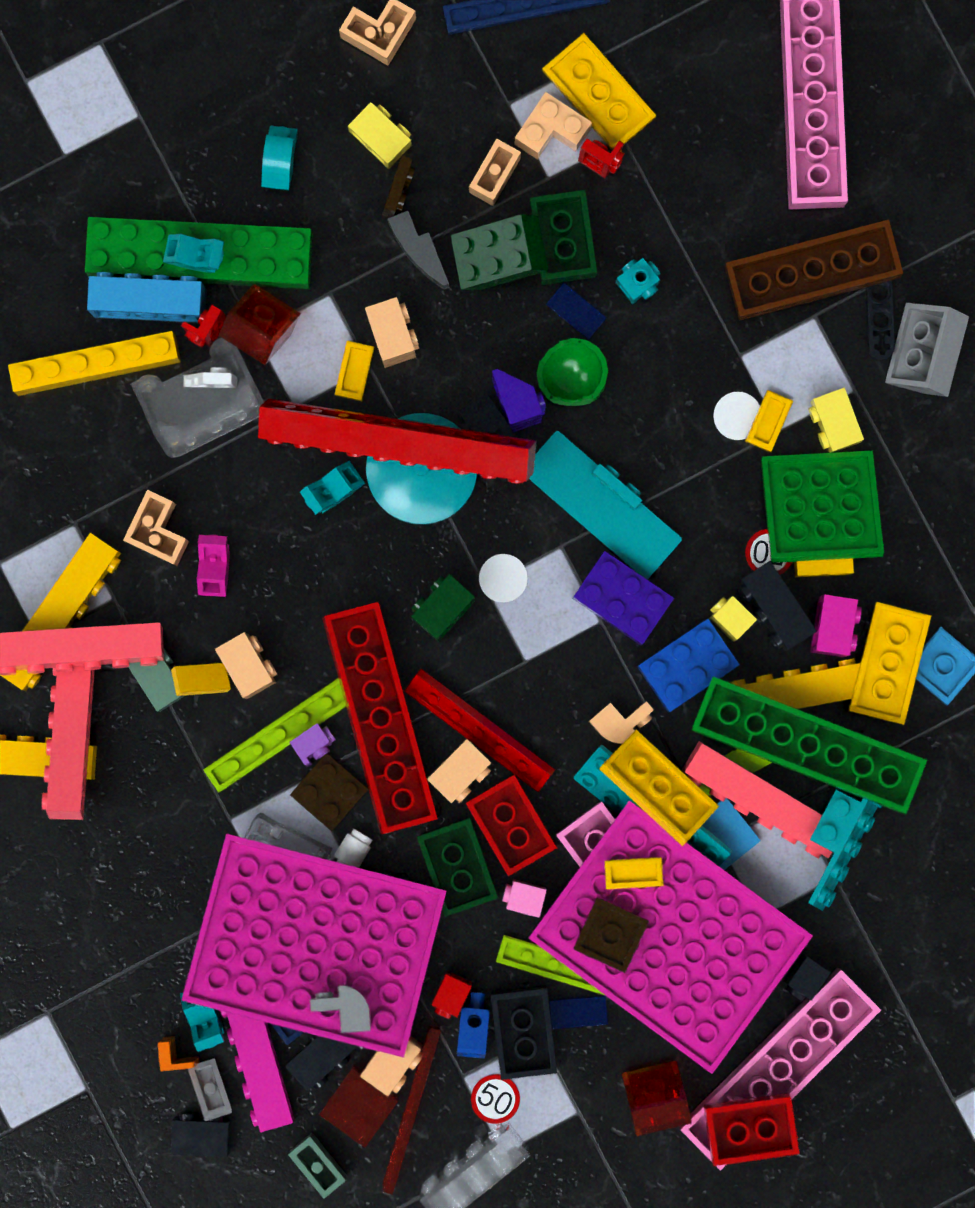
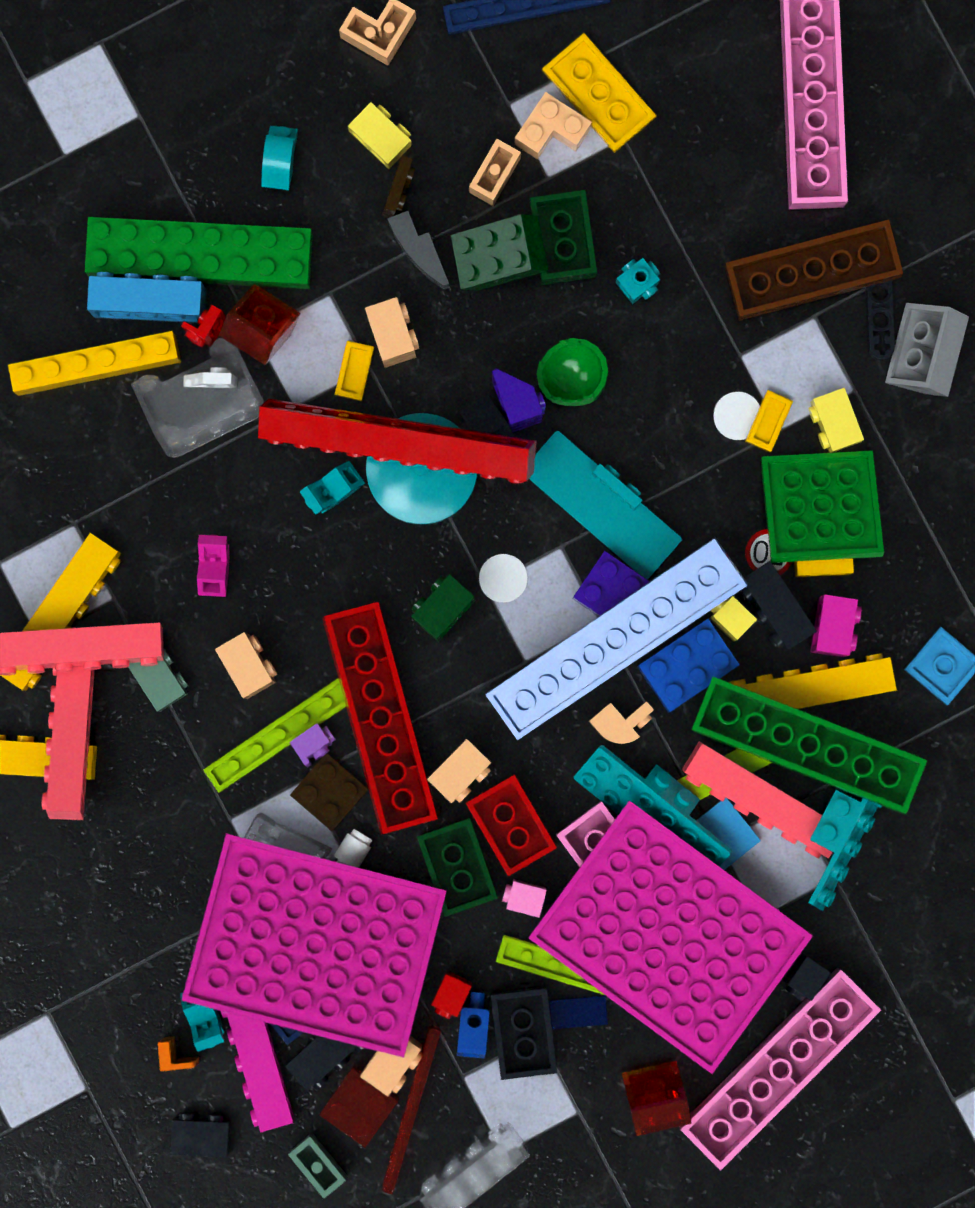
light nougat brick [123,490,189,566] -> none
teal brick [163,234,224,273] -> none
yellow tile [171,663,231,696] -> none
light grey plate [188,1058,232,1121] -> none
light grey brick [310,986,370,1033] -> none
red plate [405,669,555,792] -> none
sticker [471,1074,520,1124] -> none
clear blue tile [546,283,606,340] -> none
dark brown plate [573,897,649,973] -> none
red bracket [578,139,625,179] -> none
yellow tile [599,729,719,846] -> none
yellow tile [604,857,663,889] -> none
red brick [703,1093,799,1166] -> none
yellow tile [849,602,931,725] -> none
none -> plate [485,537,748,740]

